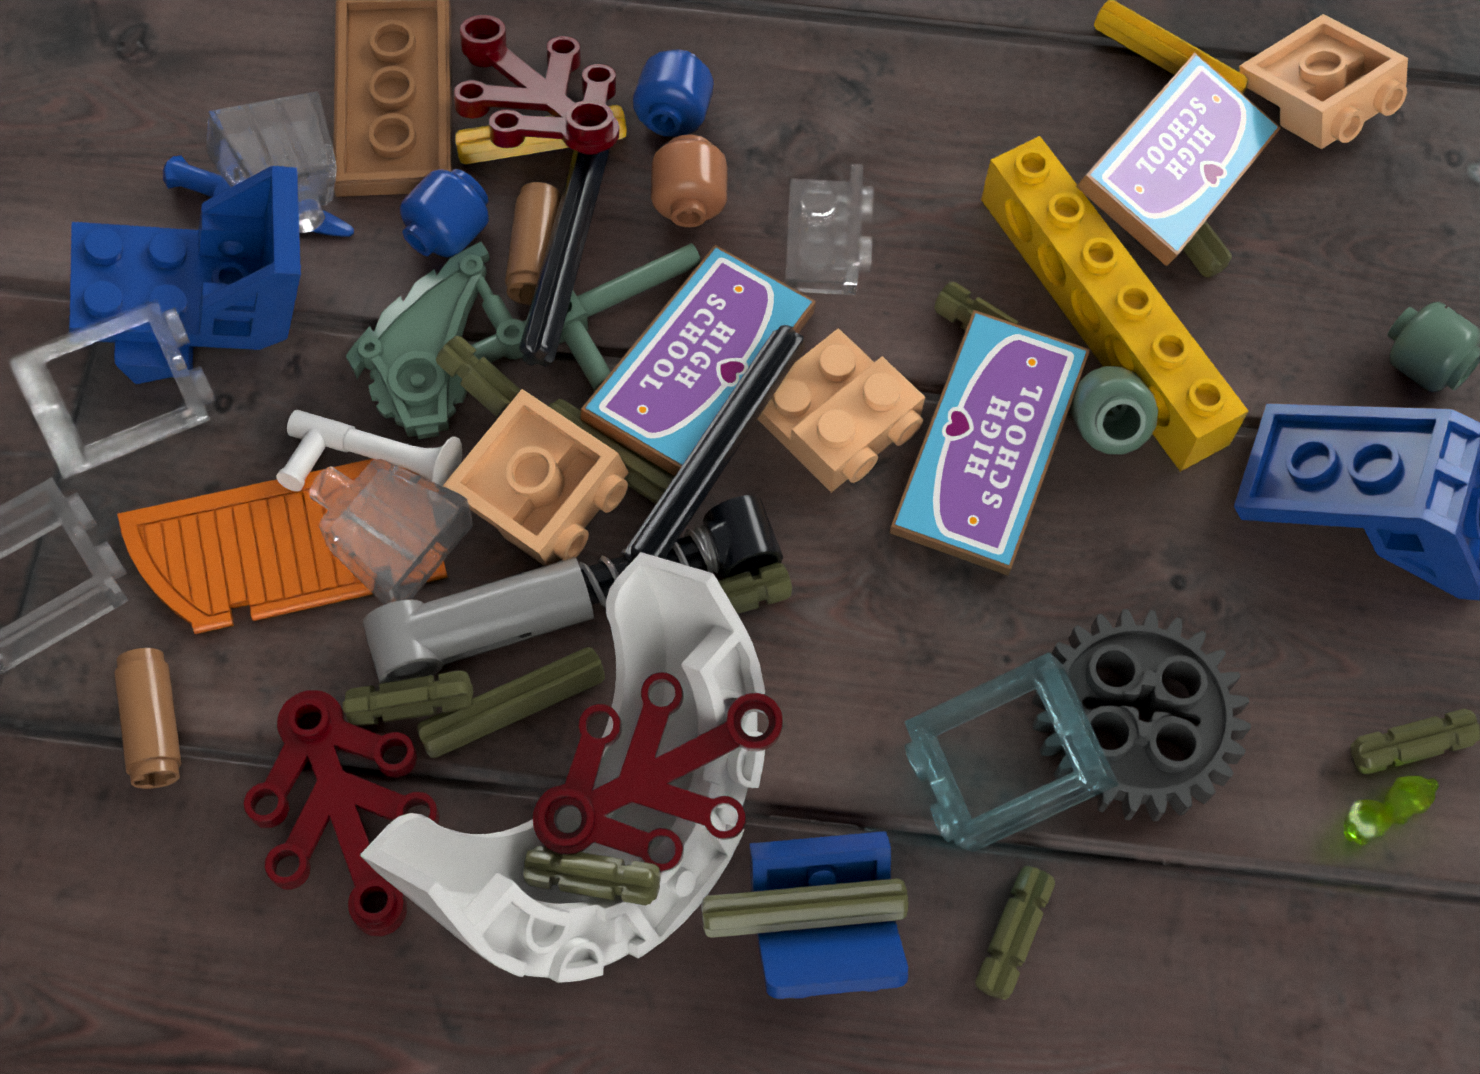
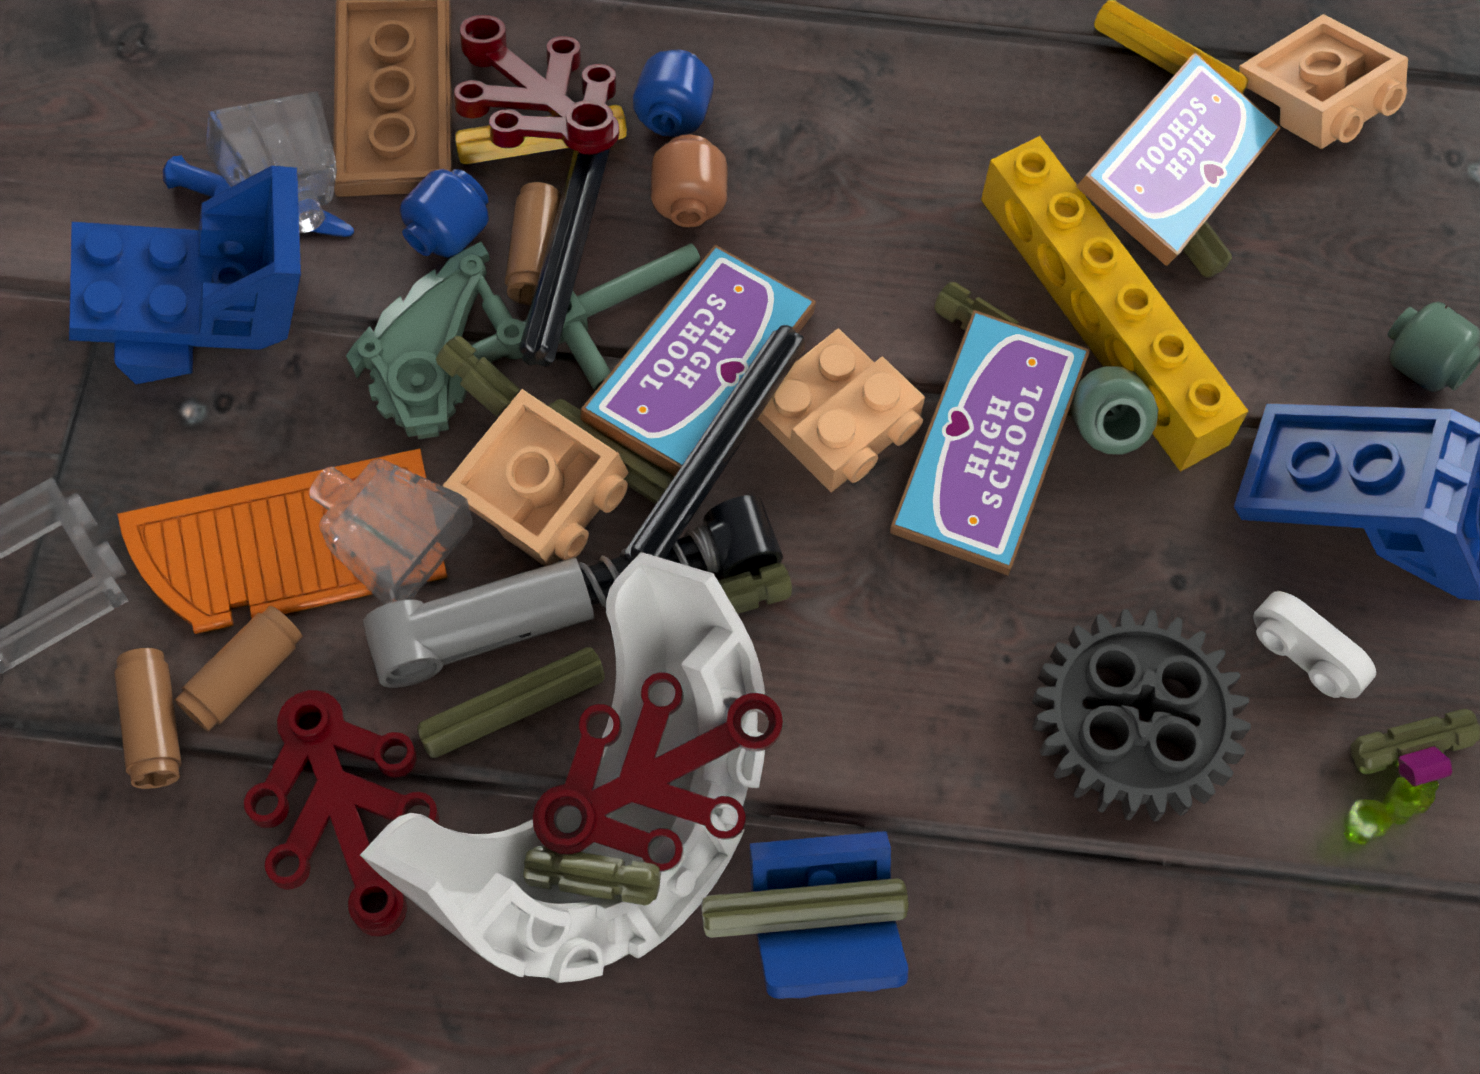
clear window [8,299,216,479] -> none
white piece [276,410,462,500] -> none
olive axle [343,670,474,727] -> none
clear bracket [785,164,873,295] -> none
clear light blue window [904,652,1119,852] -> none
olive axle [975,866,1055,1000] -> none
none -> medium nougat piece [174,606,303,732]
none -> white plate [1253,591,1376,698]
none -> magenta piece [1398,746,1452,787]

